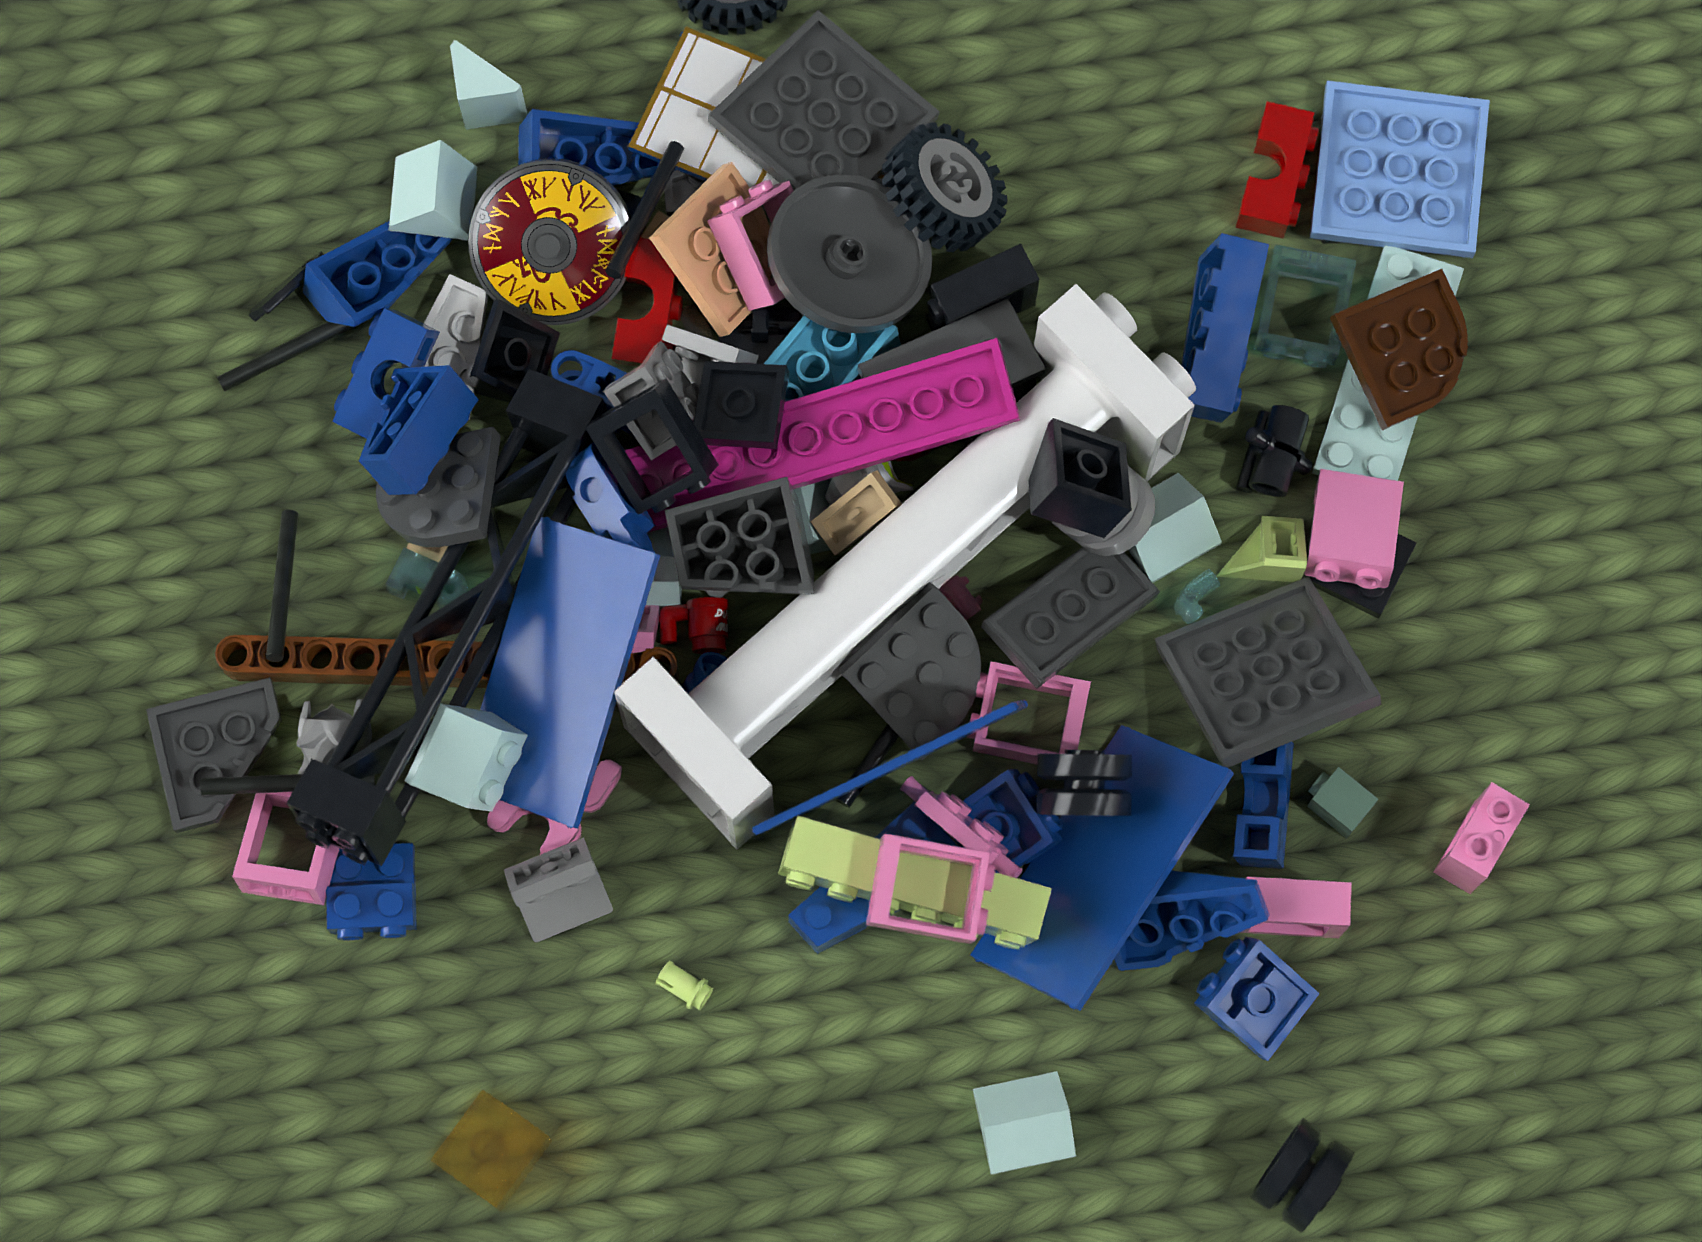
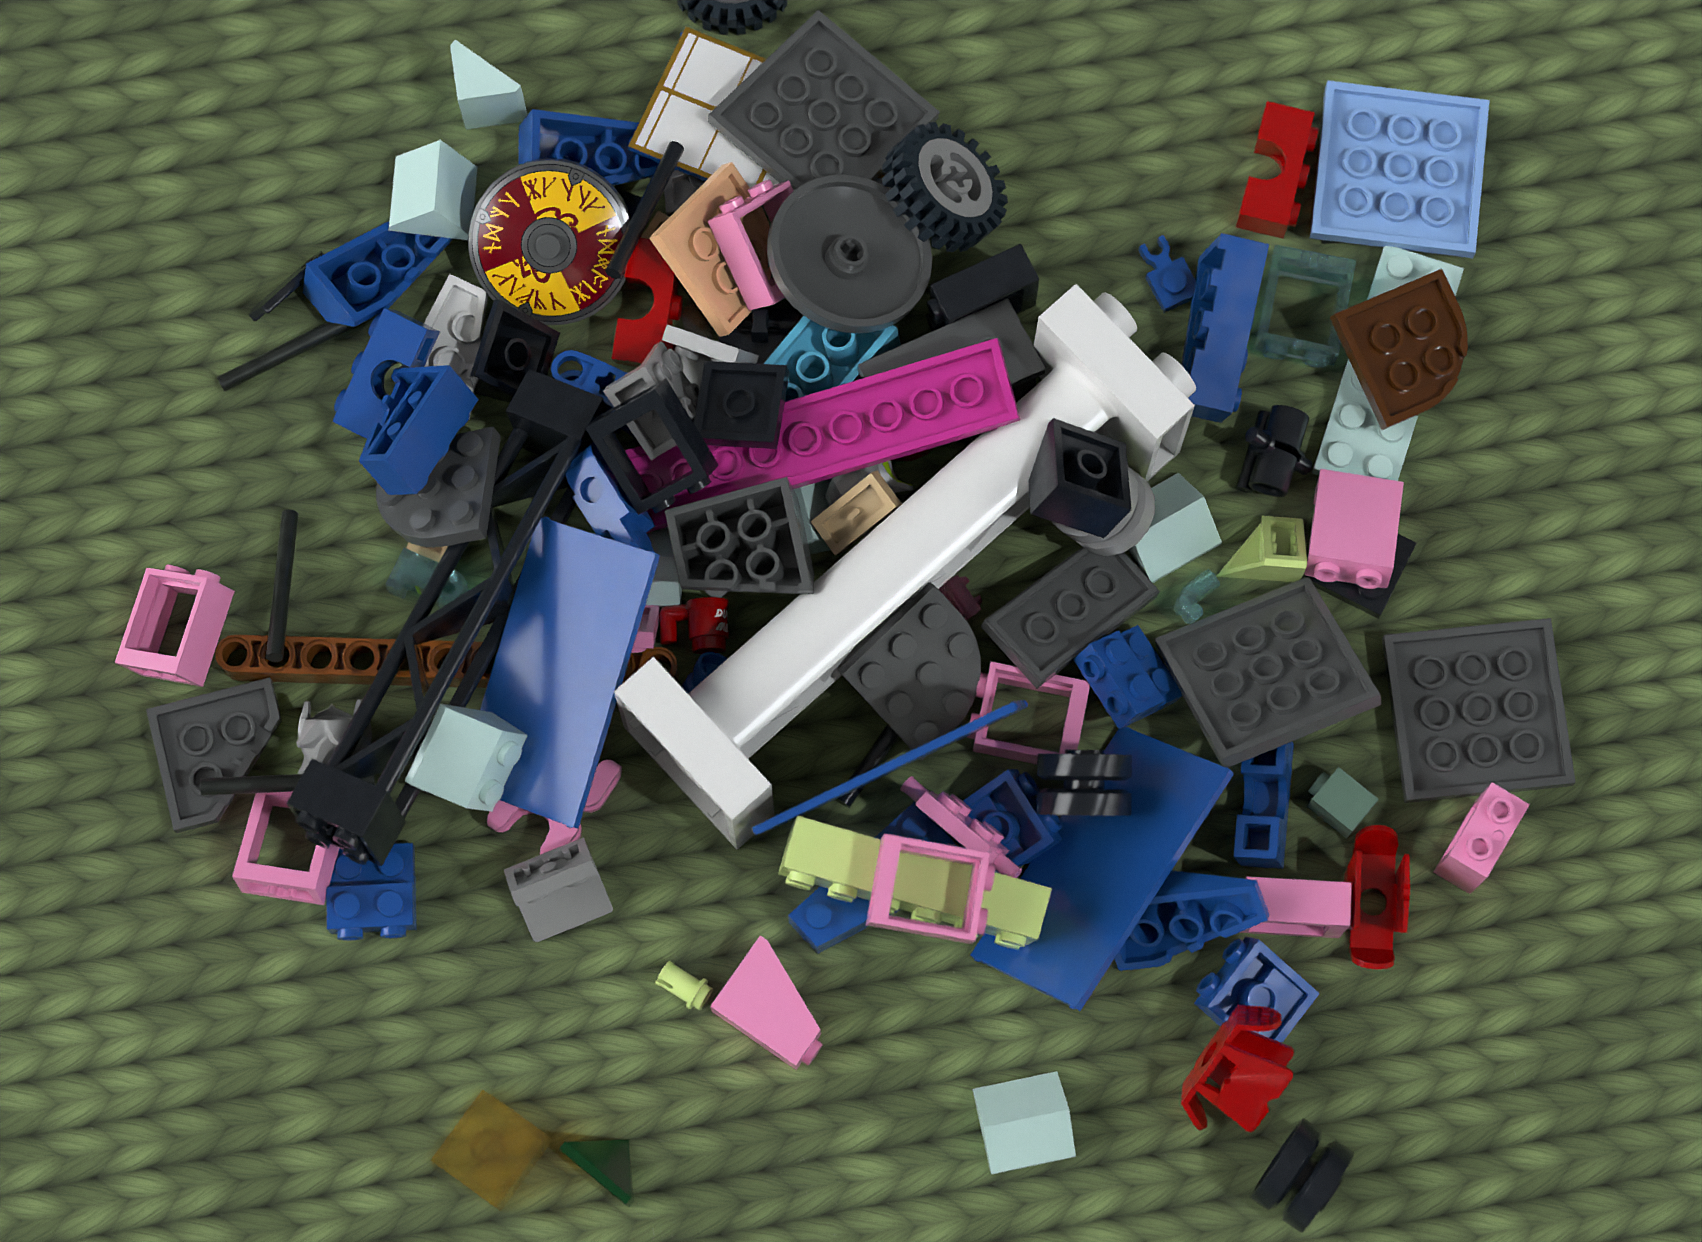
none -> bright pink window [115,565,235,687]
none -> dark green slope [559,1140,634,1208]
none -> bright pink slope [711,936,823,1070]
none -> blue plate [1073,625,1183,730]
none -> blue plate [1139,235,1196,313]
none -> red piece [1181,1005,1294,1132]
none -> red piece [1344,825,1410,970]
none -> dark grey plate [1382,618,1576,803]

